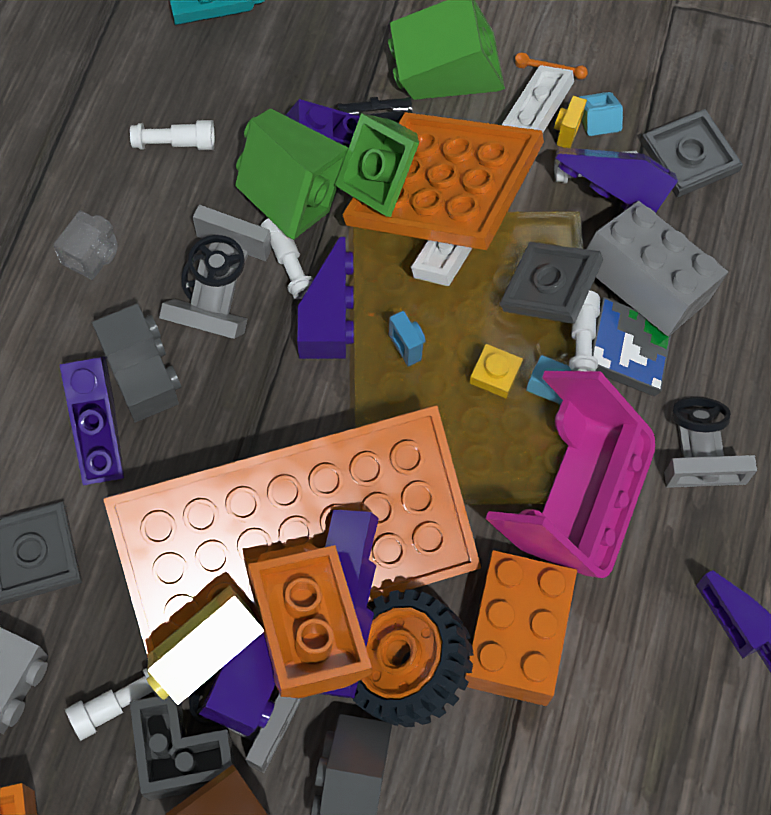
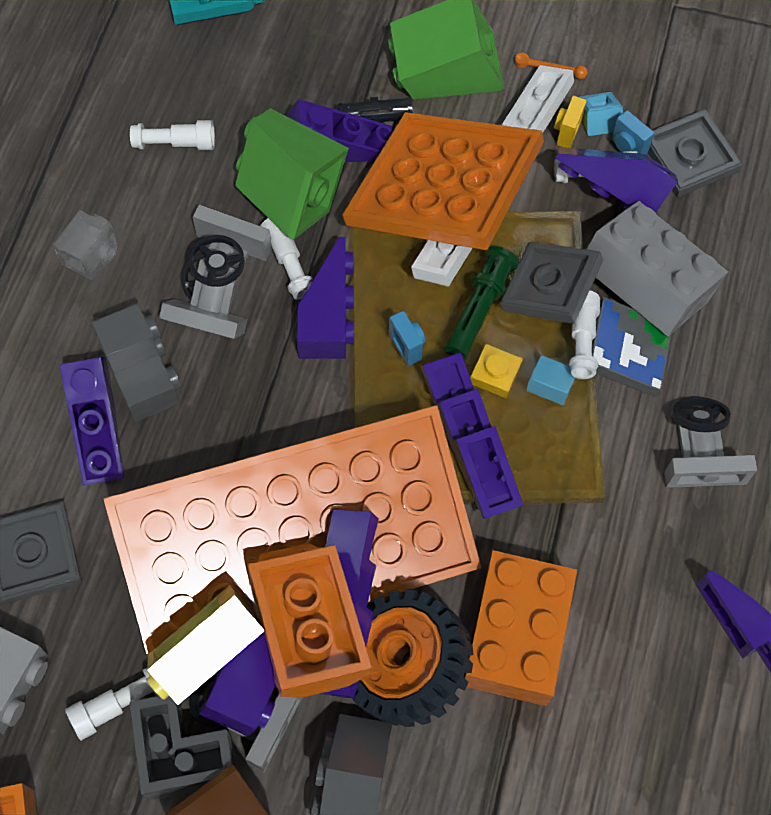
bright green slope [335,113,419,217] -> none
dark pink windscreen [485,371,655,578] -> none
none -> dark purple slope [421,353,524,519]
none -> dark green pin [444,246,519,361]
none -> dark azure plate [611,110,654,155]

